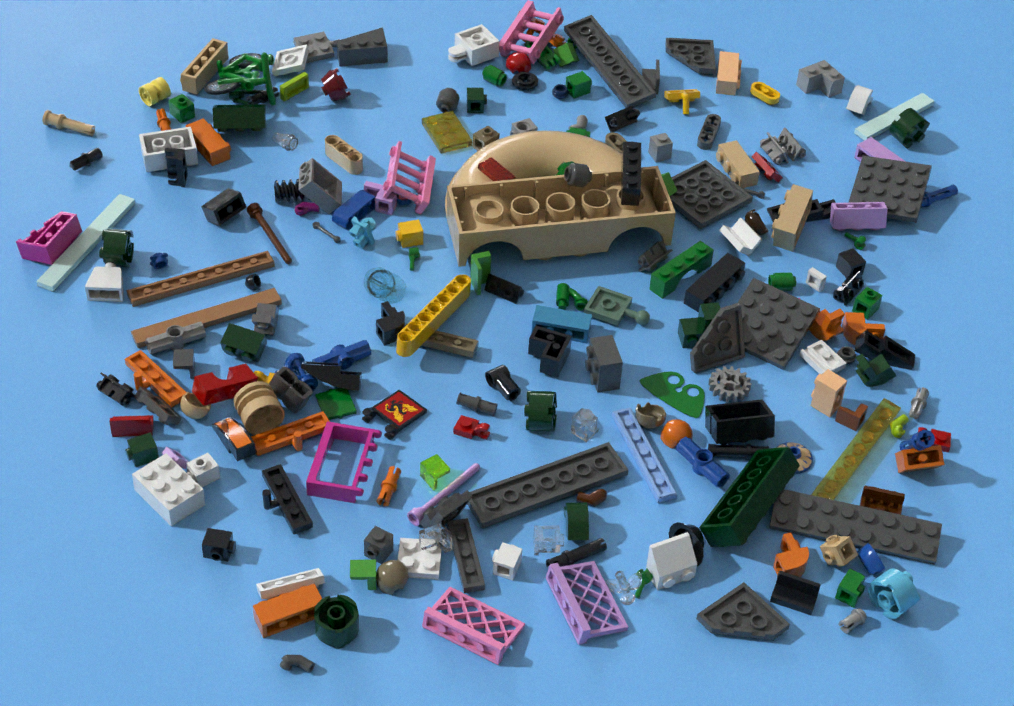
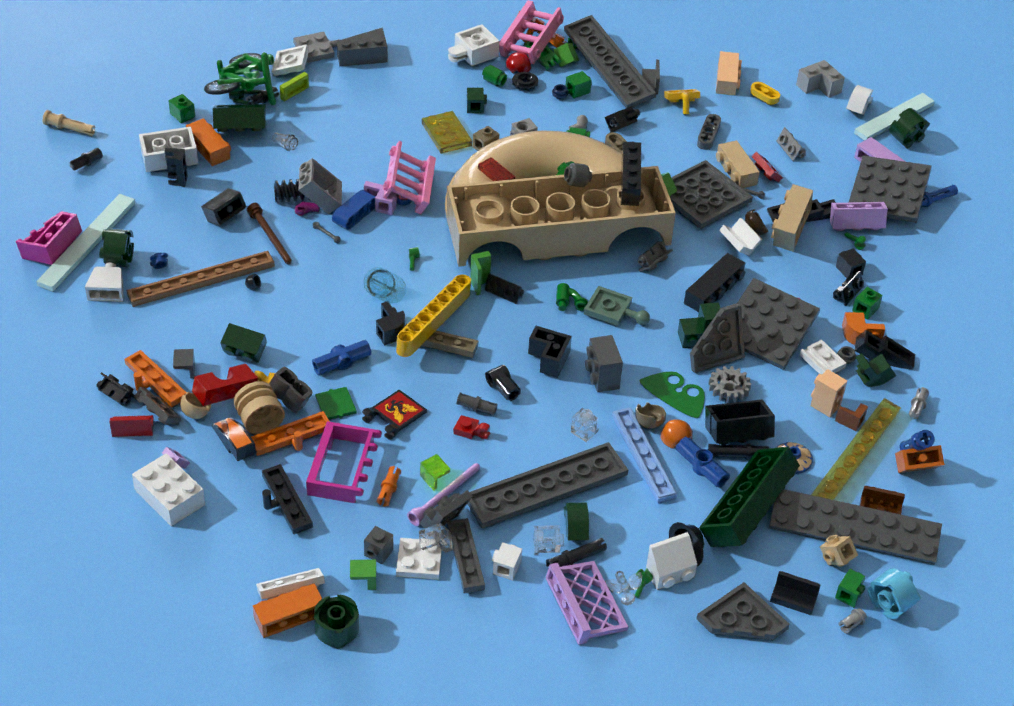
dark green brick [125,432,159,467] -> none
medium nougat tile [131,288,282,348] -> none
light yellow wheel [138,77,171,107] -> none
light grey piece [145,322,206,354] -> none
orange axle [156,108,171,131] -> none
tan brick [180,38,229,95] -> none
white brick [186,453,220,487] -> none
black brick [202,528,236,561] -> none
flat silver brick [252,303,279,335] -> none
blue piece [275,353,318,392] -> none
dark grey arm [280,655,315,673] -> none
black slope [301,361,362,391] -> none
dark red cone [321,68,351,101] -> none
tan beam [325,135,363,175] -> none
medium azure hips [349,216,376,249] -> none
dark tan hair [376,560,409,594] -> none
yellow brick [395,219,423,248] -> none
bright pink fence [422,587,525,665] -> none
dark grey head [436,88,460,113] -> none
dark green brick [524,391,557,431] -> none
dark azure brick [531,305,592,343] -> none
reddish brown arm [576,489,607,506] -> none
light grey brick [648,133,673,162] -> none
green arch [649,240,714,299] -> none
dark grey plate [665,38,715,74] -> none
light grey hinge [760,132,789,164] -> none
green brick [768,272,796,291] -> none
orange brick [773,532,809,577] -> none
white tile [806,267,827,292] -> none
orange brick [809,309,845,341] -> none
blue hat [857,543,885,575] -> none
lime arm [890,414,909,438] -> none
red plate [918,427,951,452] -> none

